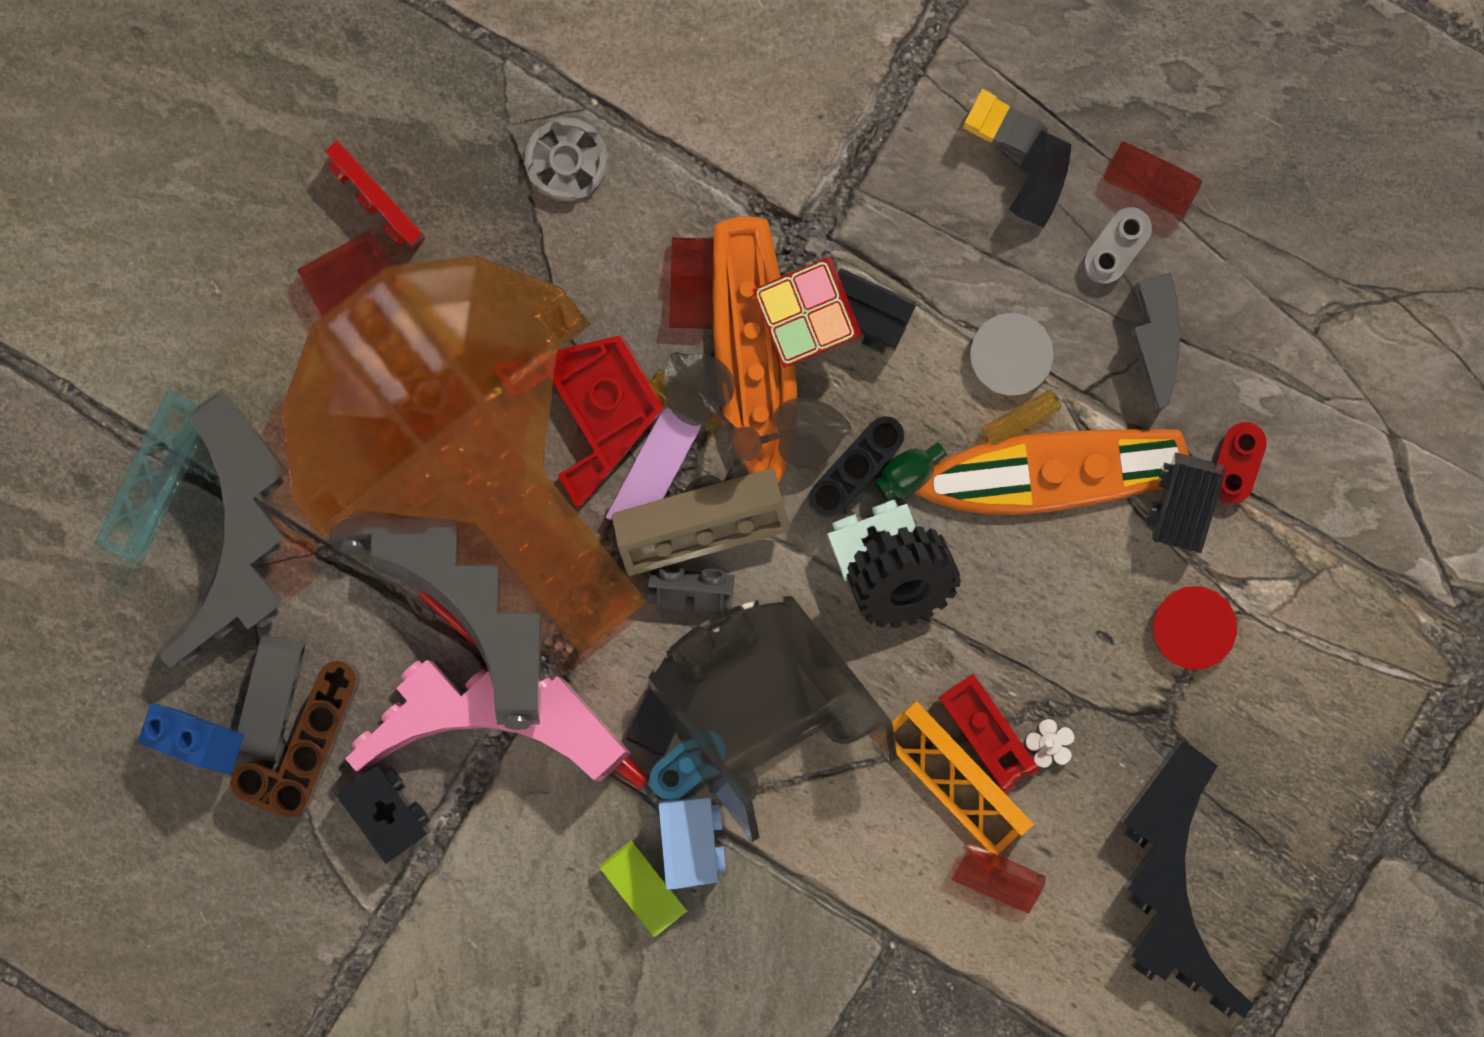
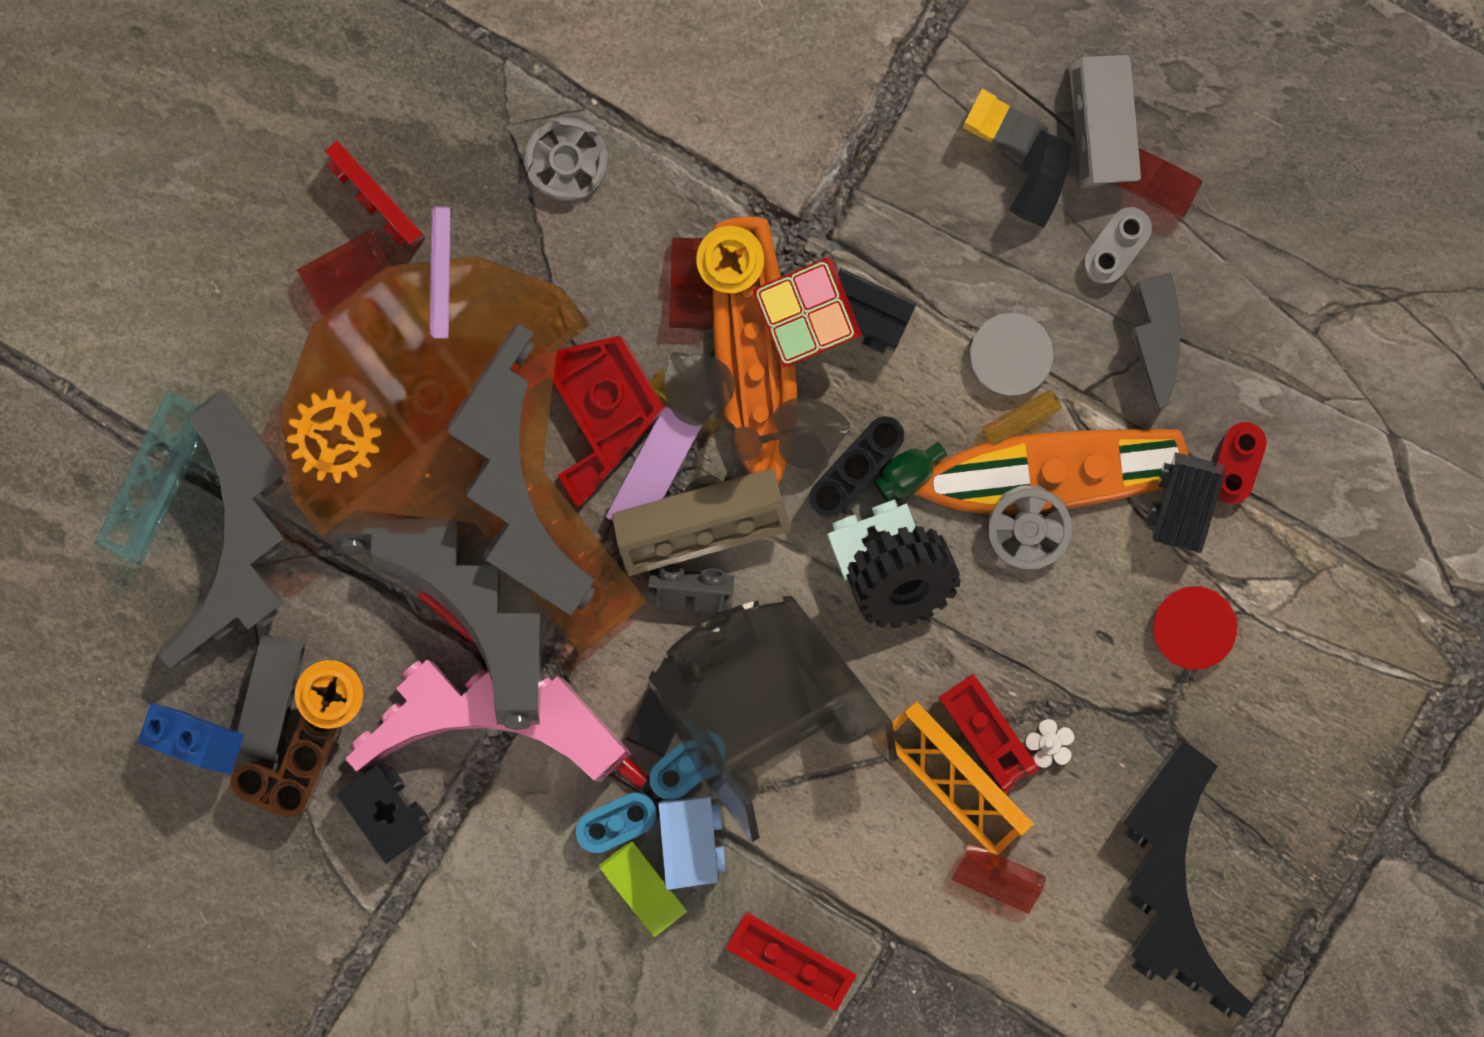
none -> light orange gear [287,388,381,483]
none -> light orange gear [295,660,364,729]
none -> lavender tile [429,206,450,338]
none -> dark grey arch [445,321,595,616]
none -> dark azure plate [576,792,657,853]
none -> yellow gear [697,226,764,294]
none -> red plate [726,911,857,1011]
none -> light grey piece [988,485,1072,569]
none -> light grey panel [1069,55,1141,189]

